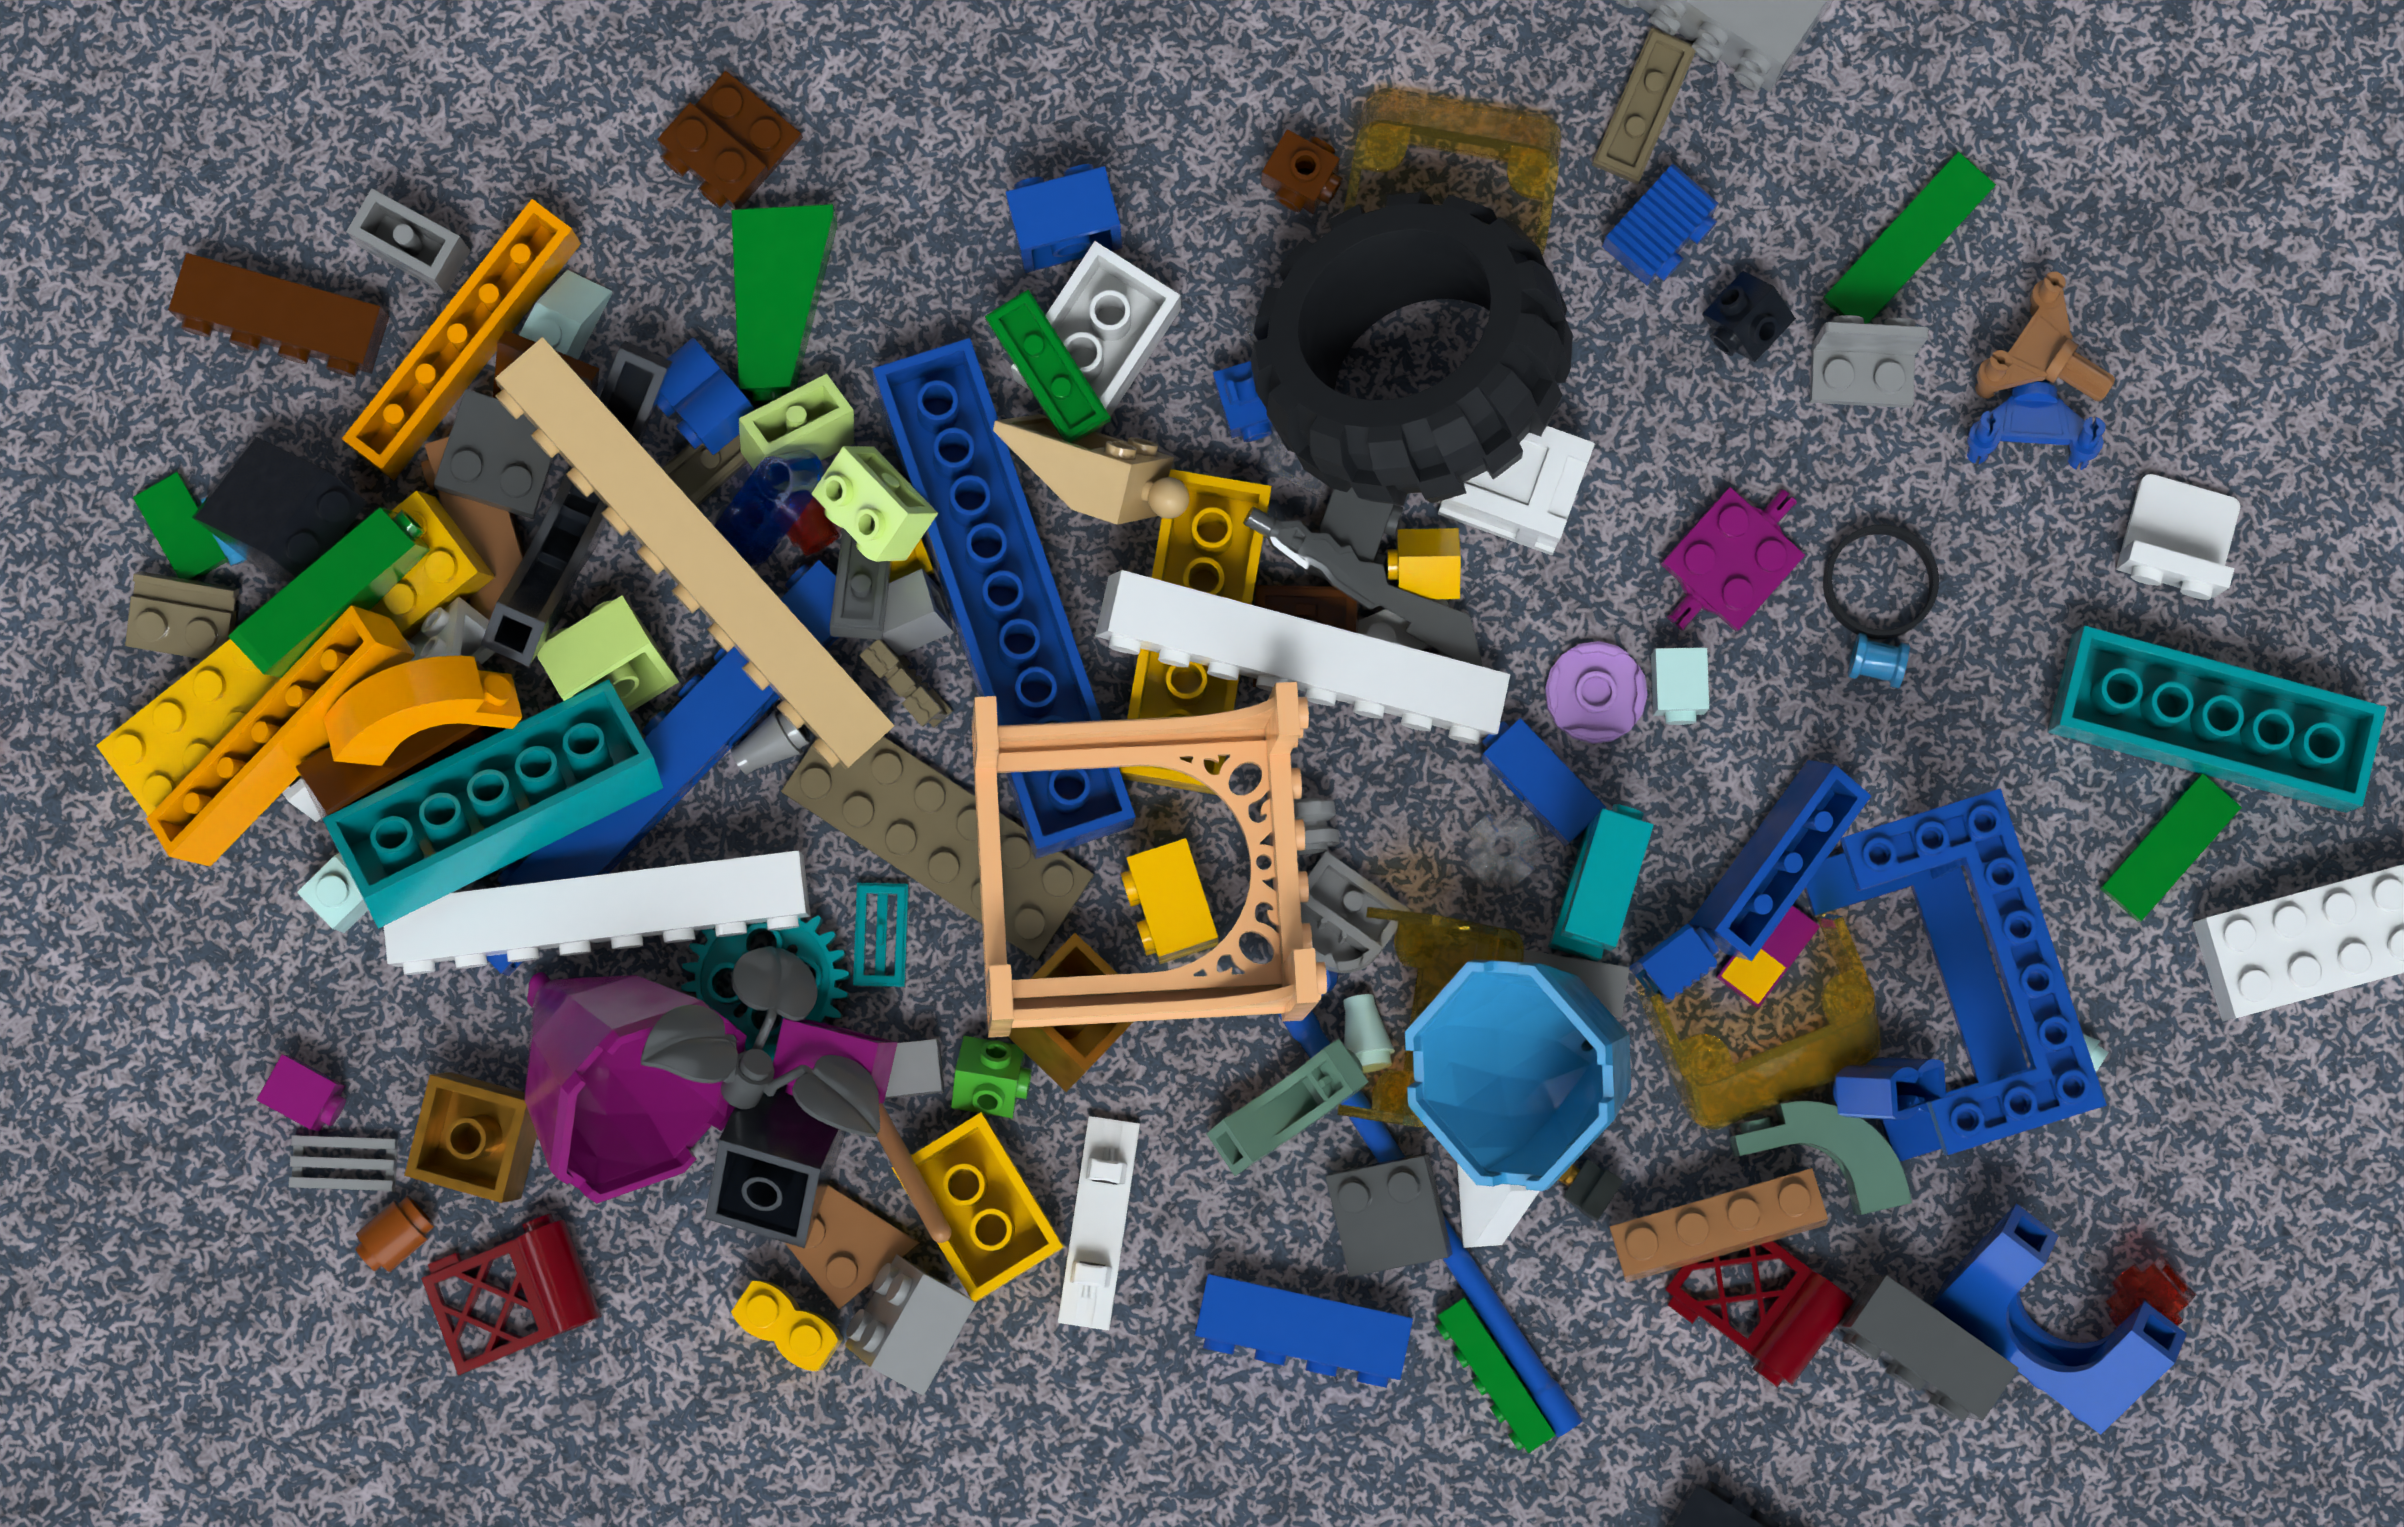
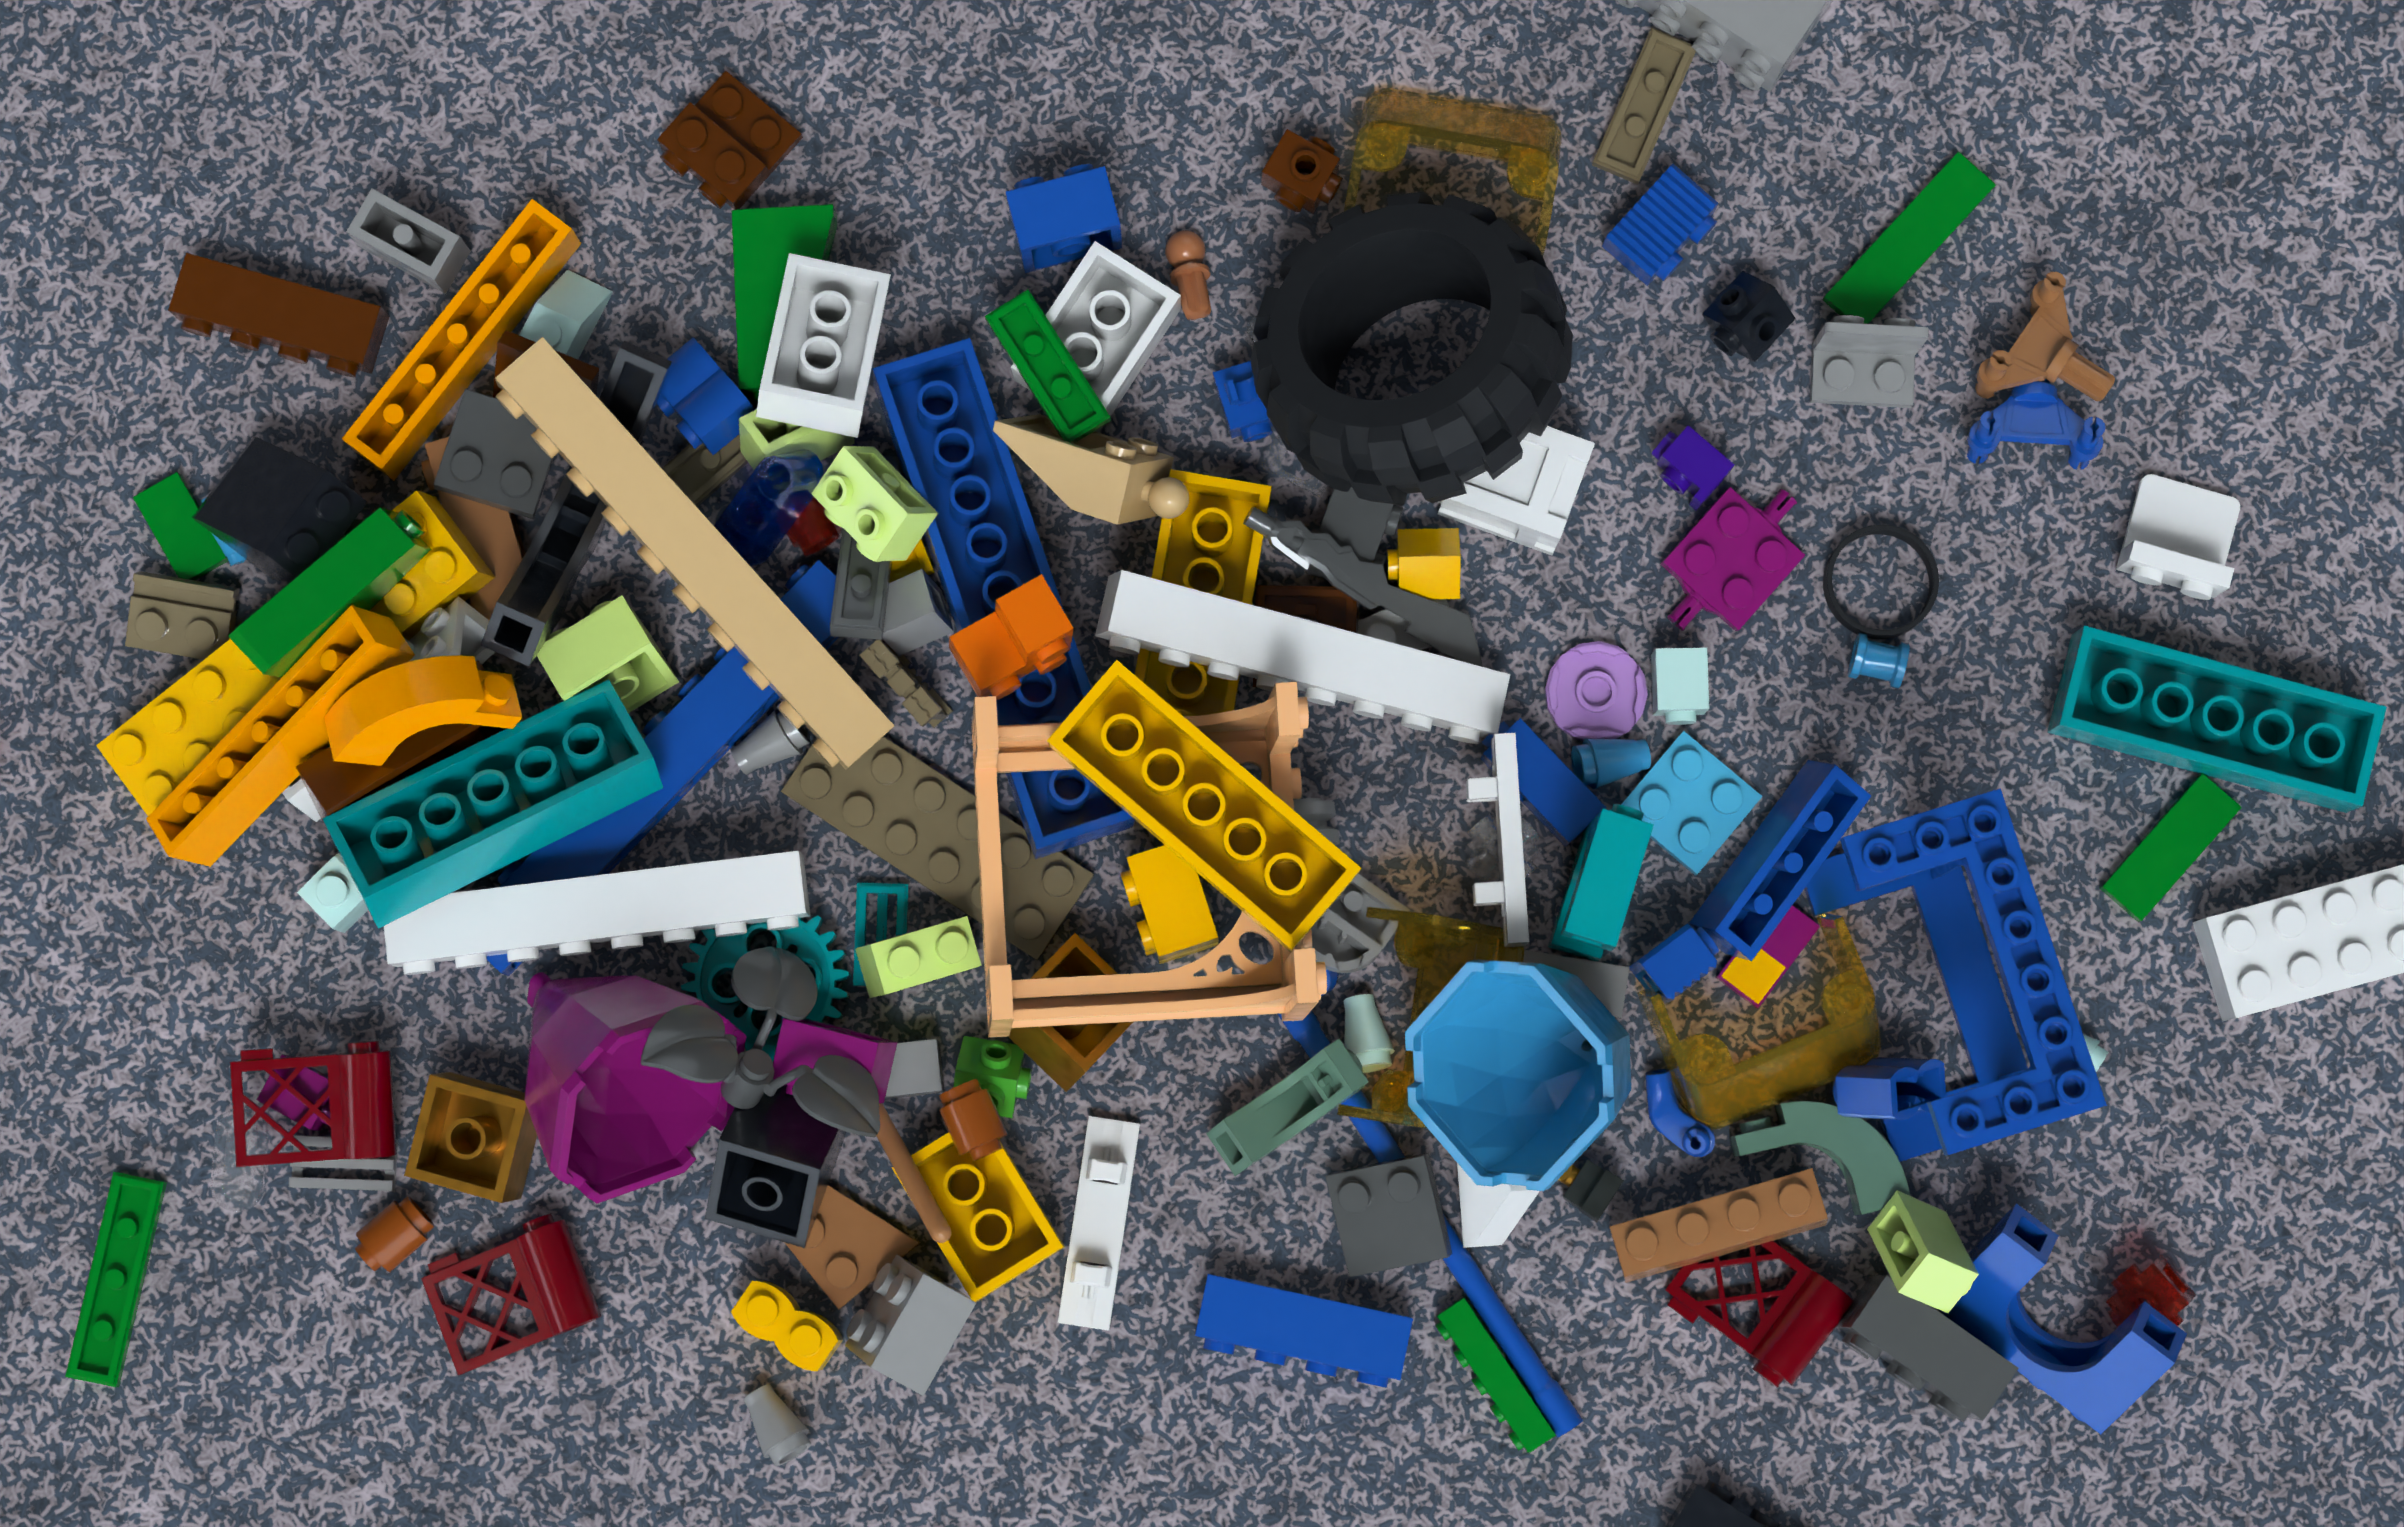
none -> green tile [65,1172,167,1387]
none -> clear tile [210,1107,270,1211]
none -> dark red piece [230,1041,397,1167]
none -> light grey cone [743,1384,811,1466]
none -> white brick [756,253,891,438]
none -> yellowish green brick [855,916,982,998]
none -> dark orange brick [939,1078,1008,1161]
none -> orange brick [949,574,1074,700]
none -> yellow brick [1047,660,1361,952]
none -> nougat axle [1165,230,1211,320]
none -> white hinge [1466,733,1529,947]
none -> dark azure cone [1571,739,1651,789]
none -> medium azure plate [1621,731,1763,876]
none -> blue arm [1645,1069,1715,1157]
none -> dark purple brick [1651,425,1735,511]
none -> yellowish green brick [1867,1190,1979,1313]

